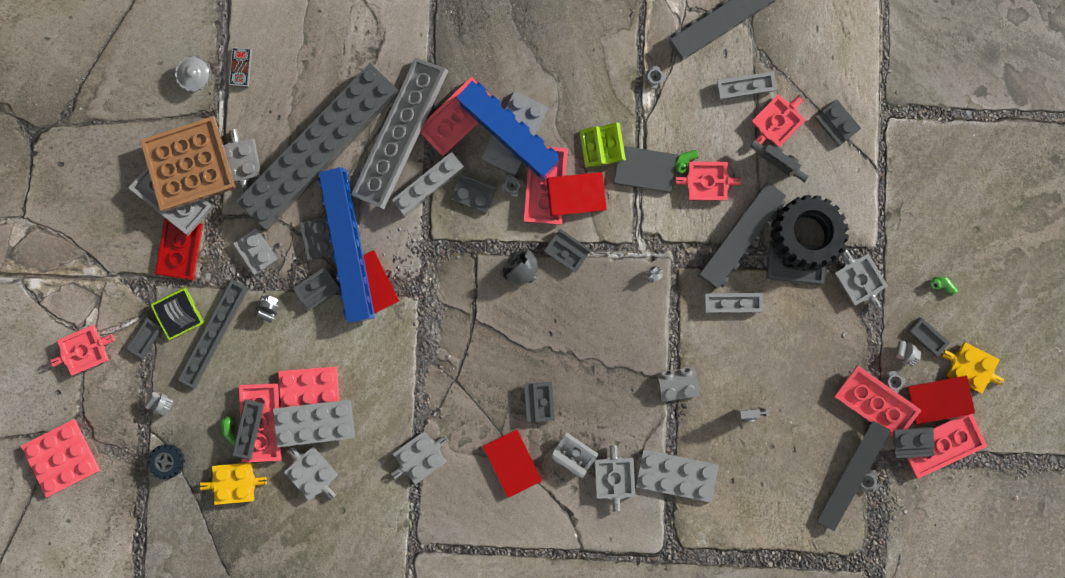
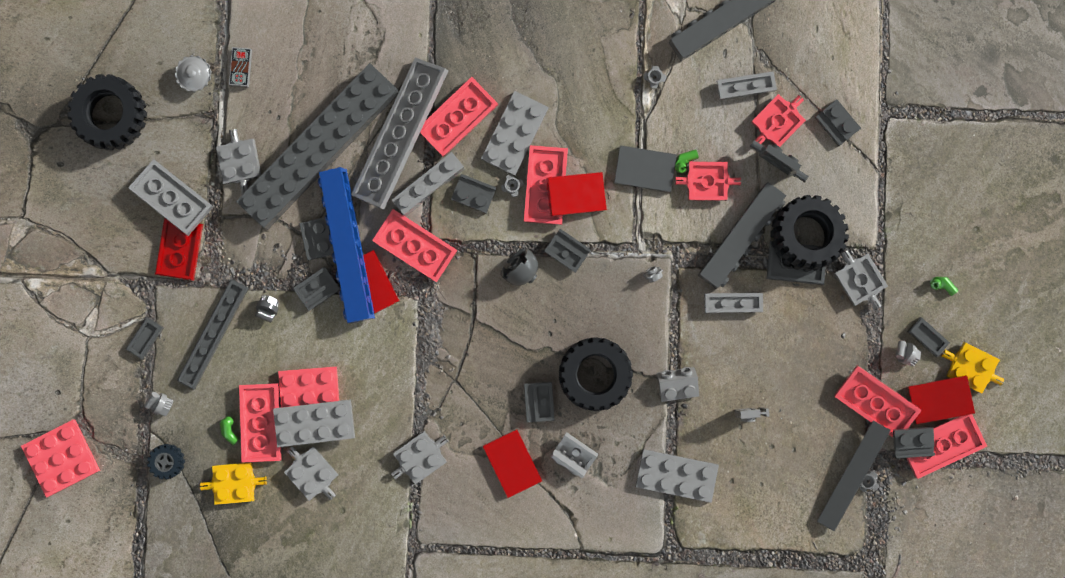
coral plate [50,325,115,376] -> none
medium nougat plate [140,116,236,213] -> none
slope [151,287,204,340] -> none
dark grey tile [232,399,265,460] -> none
light grey plate [233,228,278,275] -> none
blue brick [457,81,559,181] -> none
lime slope [579,122,626,168] -> none
light grey plate [595,445,635,512] -> none
light grey plate [882,371,906,393] -> none
none -> black tyre [67,74,147,150]
none -> coral plate [372,209,458,282]
none -> black tyre [559,337,633,411]

